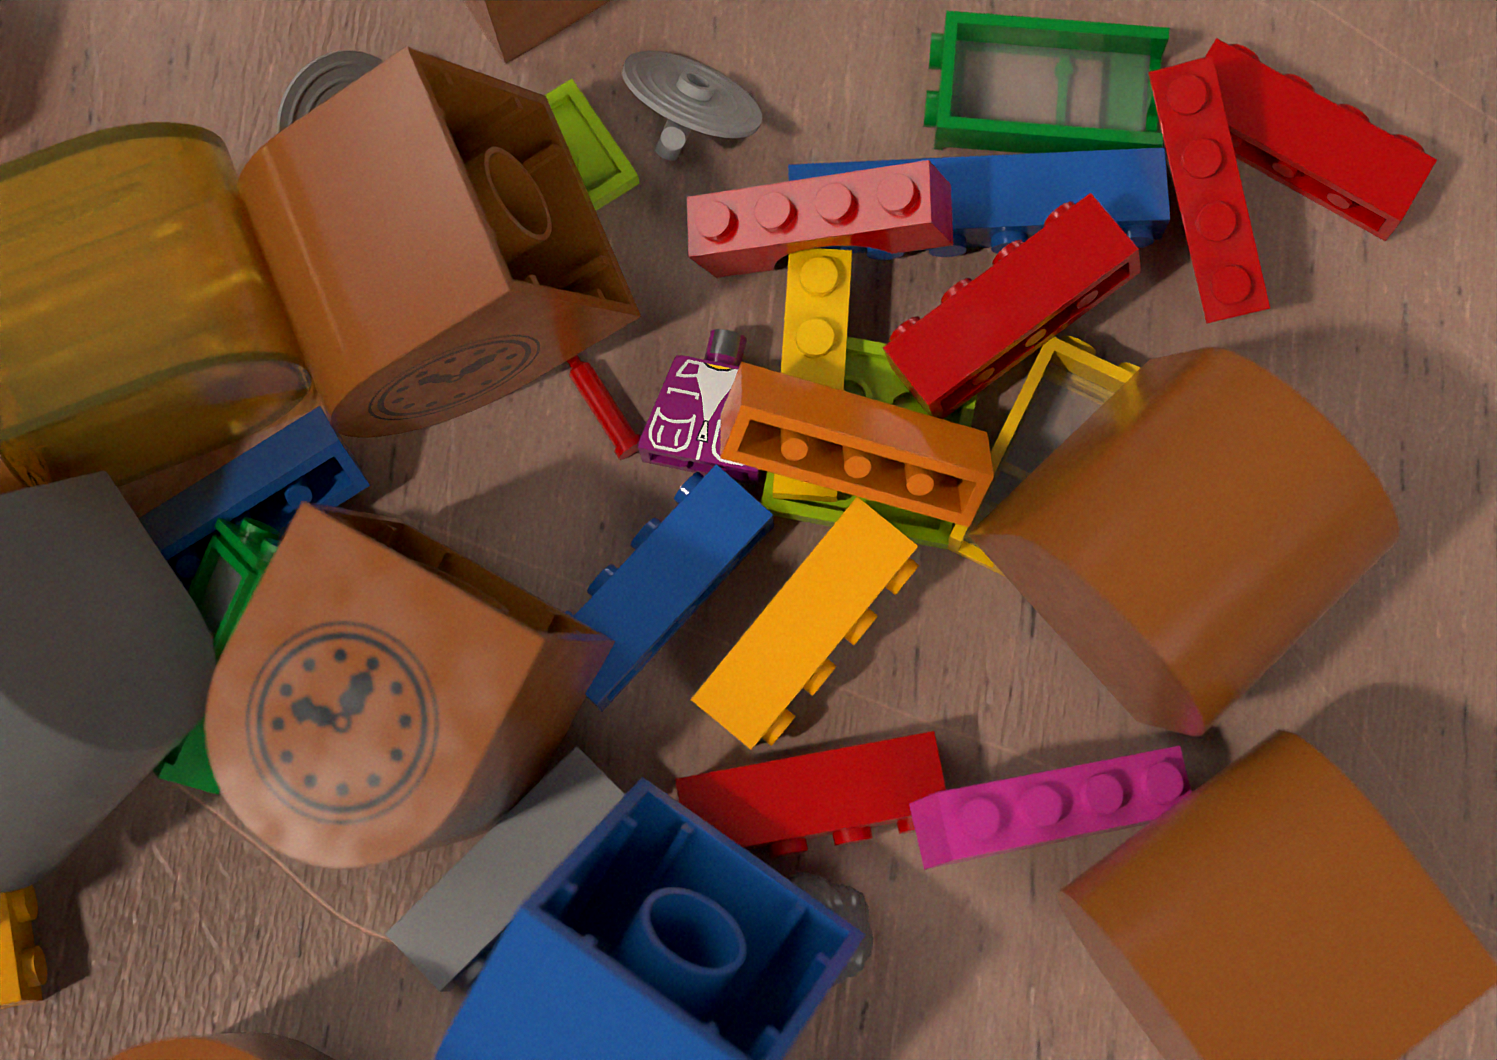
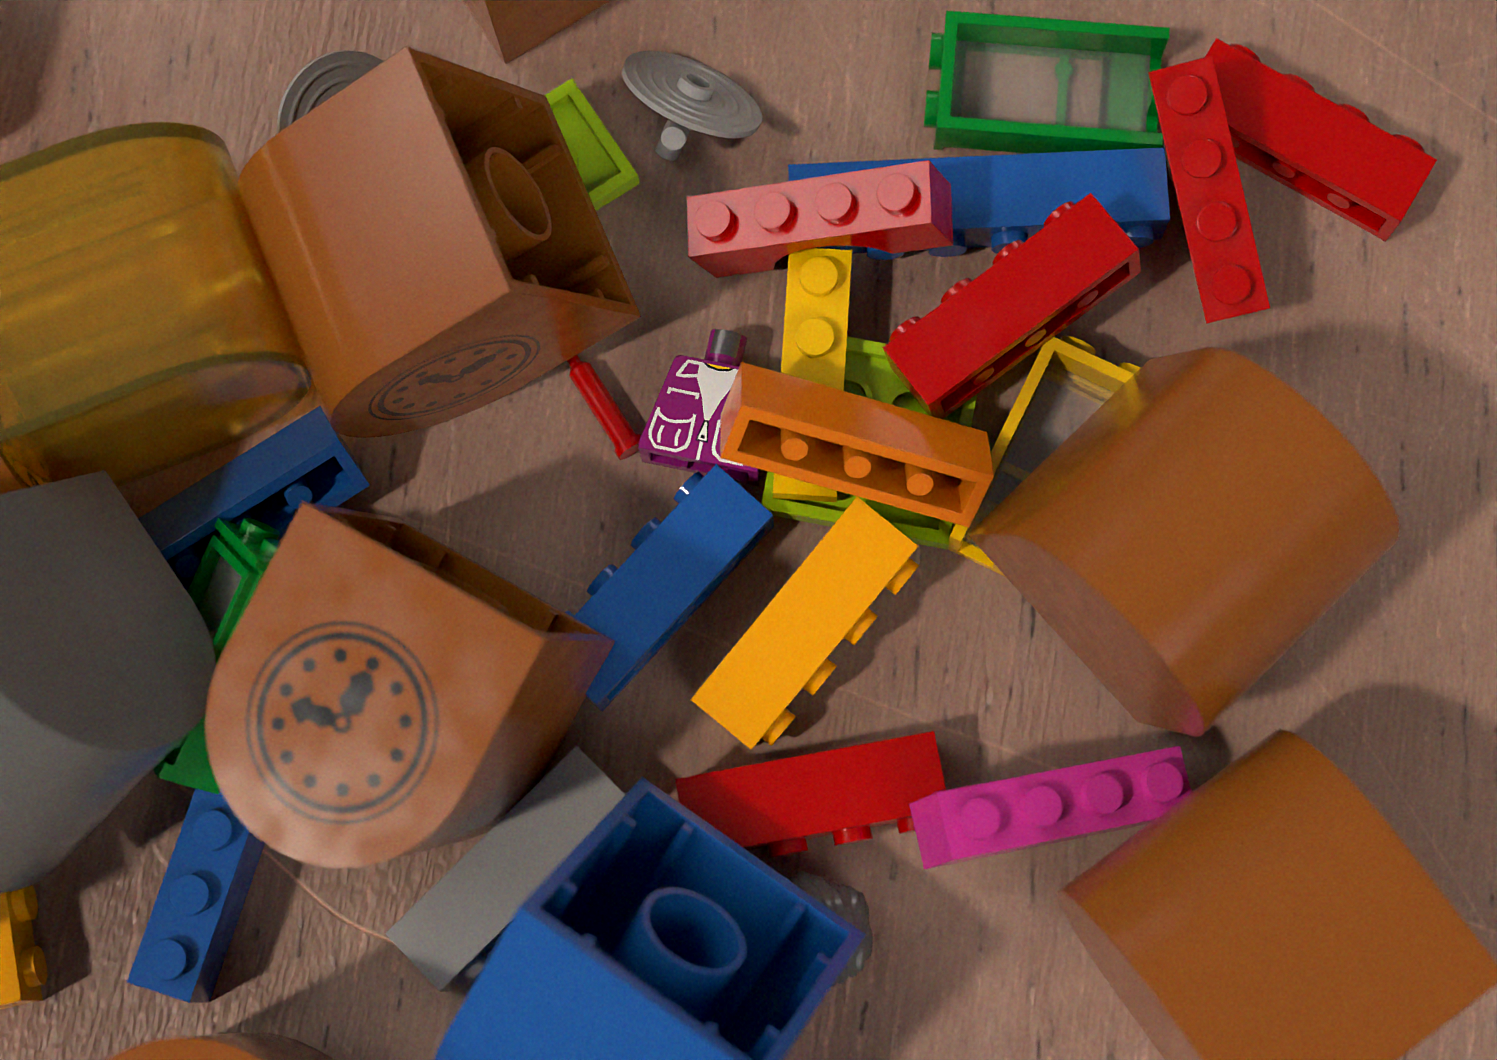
none -> blue brick [127,789,265,1003]

